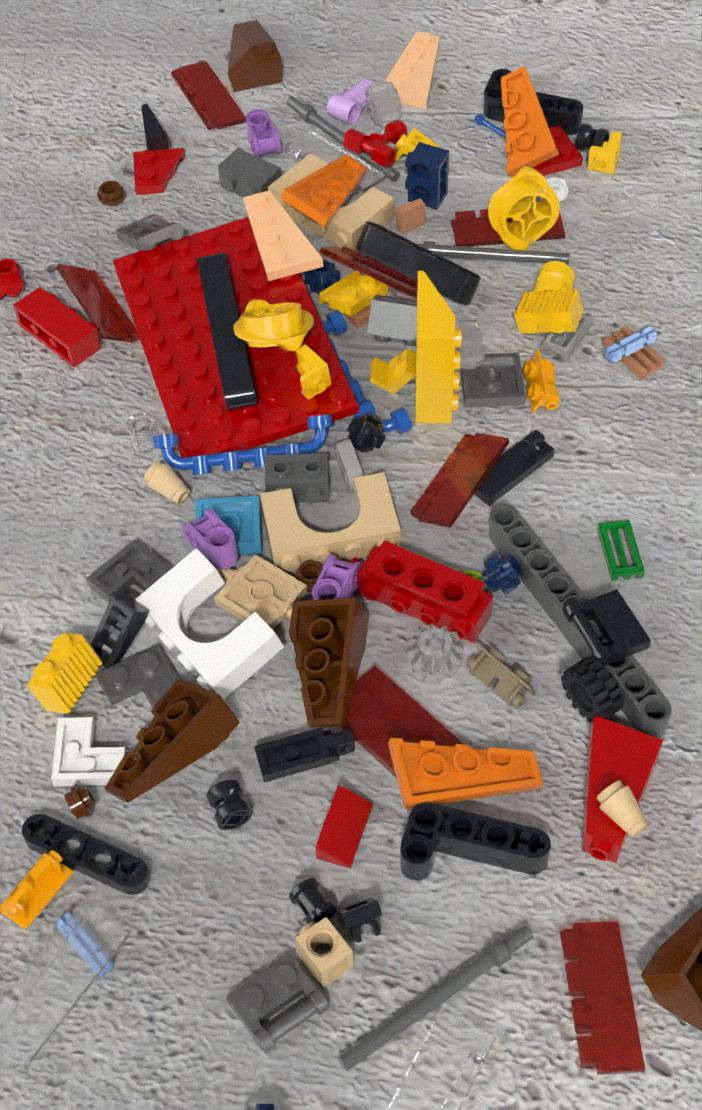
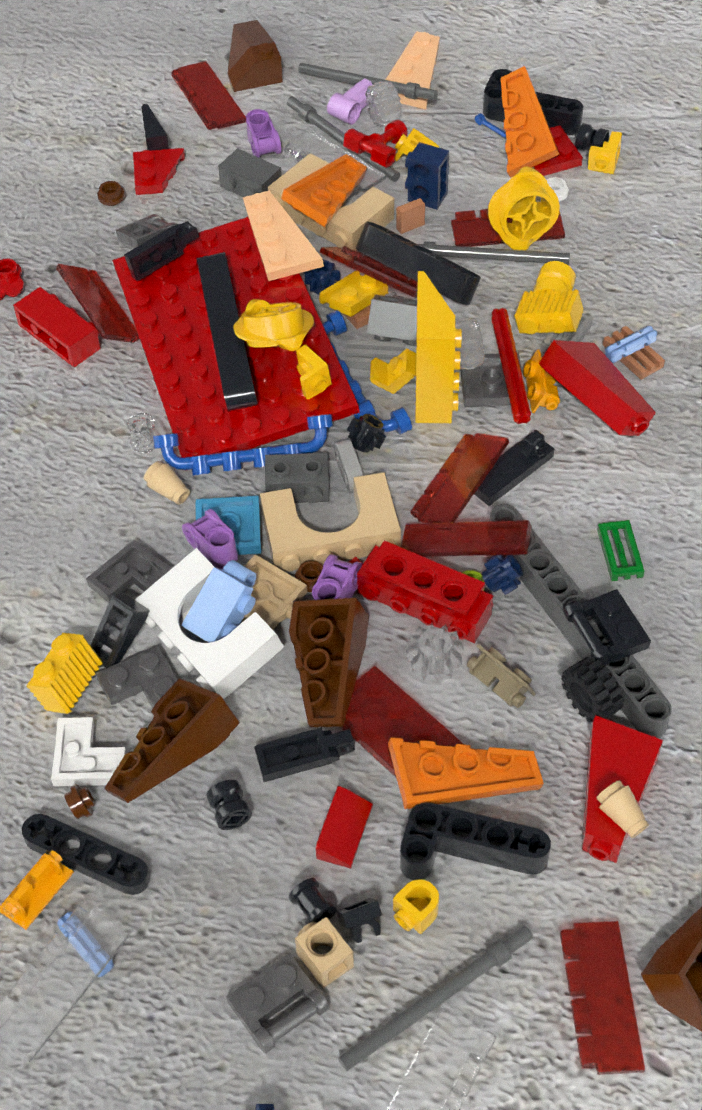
none -> black hinge [124,221,199,281]
none -> light blue hinge [181,560,256,643]
none -> dark grey bar [298,63,438,101]
none -> yellow plate [393,879,439,934]
none -> clear red tile [401,520,532,557]
none -> red axle [491,308,531,424]
none -> red slope [539,340,656,436]

